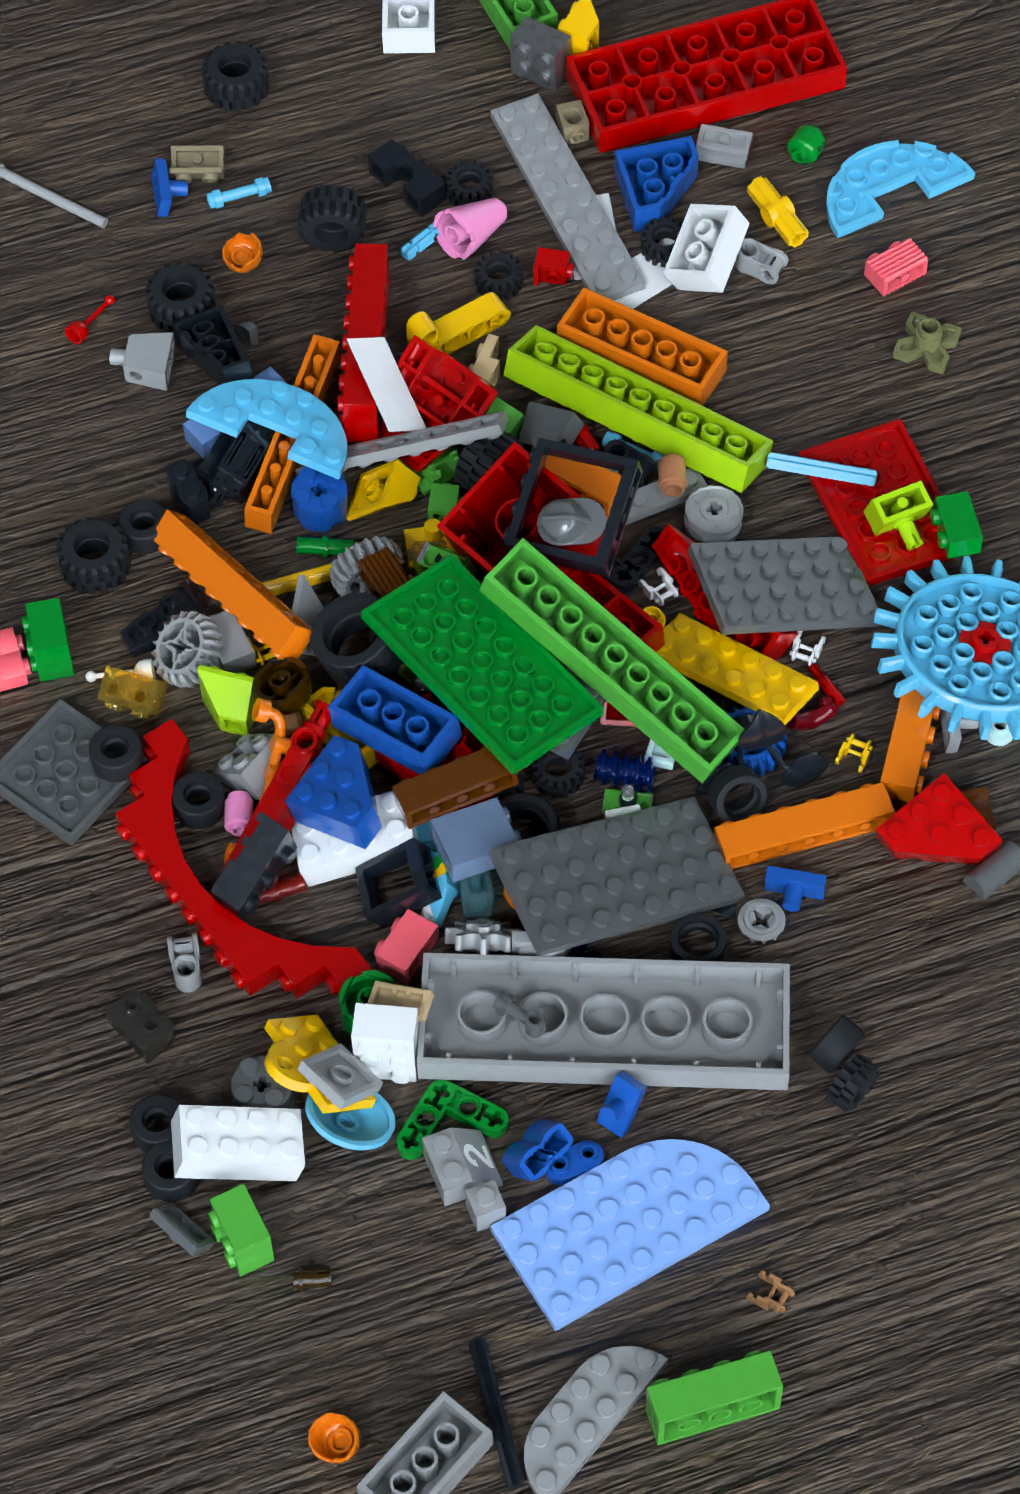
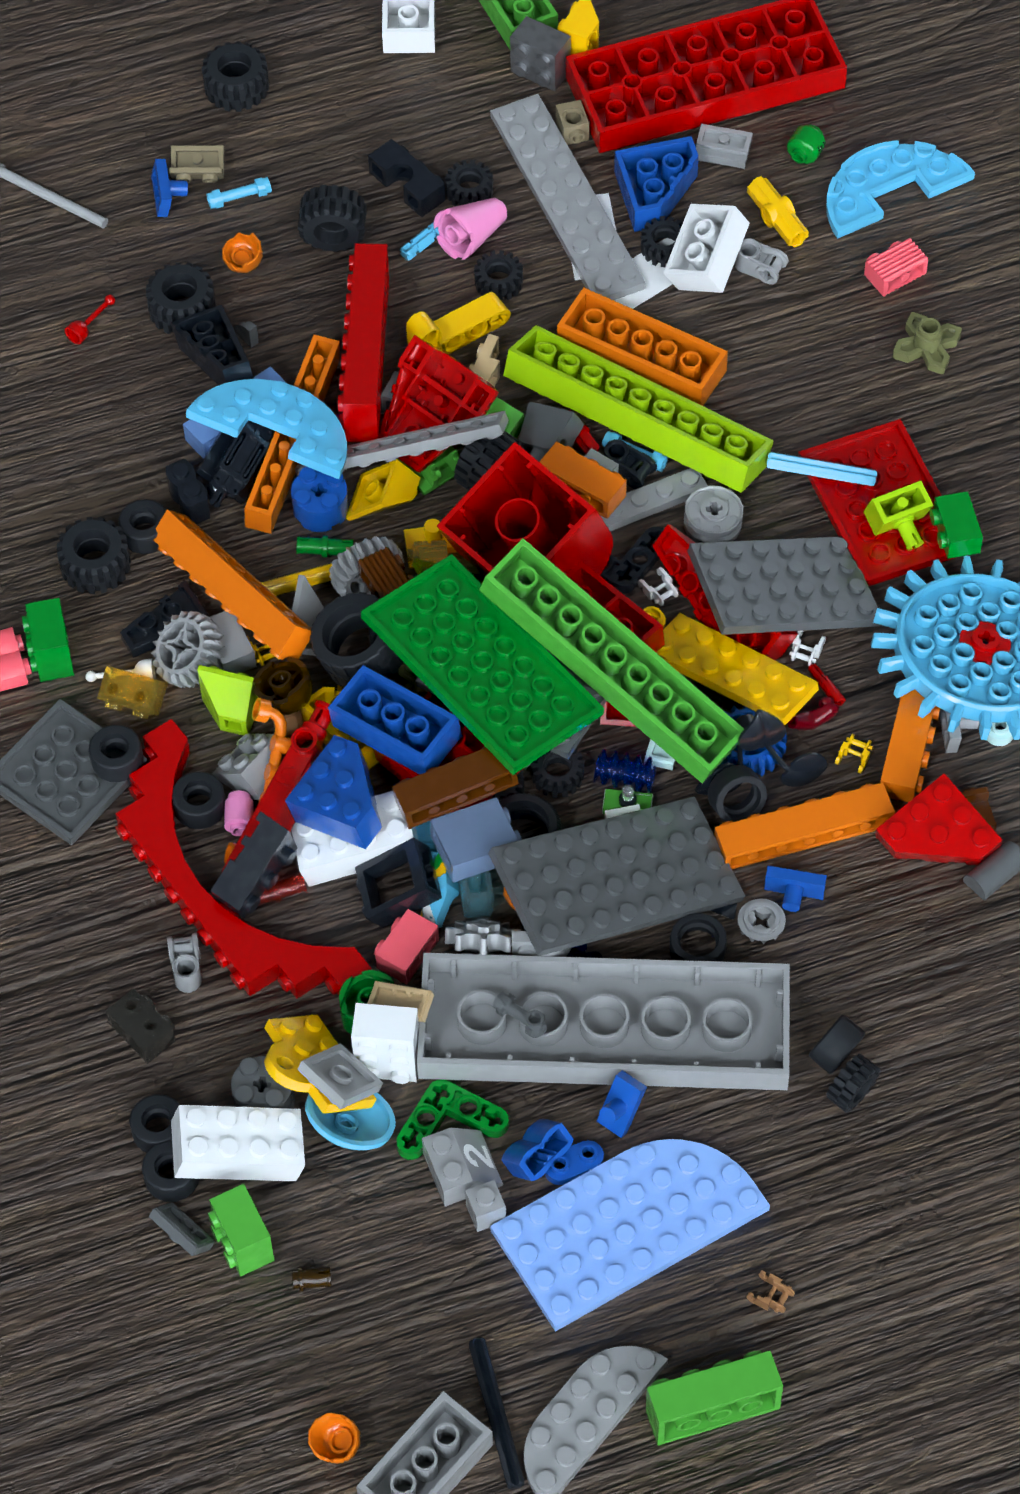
light grey torso [109,332,176,390] -> none
white sticker [346,337,426,432] -> none
bright green piece [417,541,470,568] -> none
bright green brick [428,483,463,522] -> none
black window [503,438,643,577] -> none
red brick [533,247,574,286] -> none
dark grey piece [537,498,607,546] -> none
nougat brick [658,453,687,497] -> none

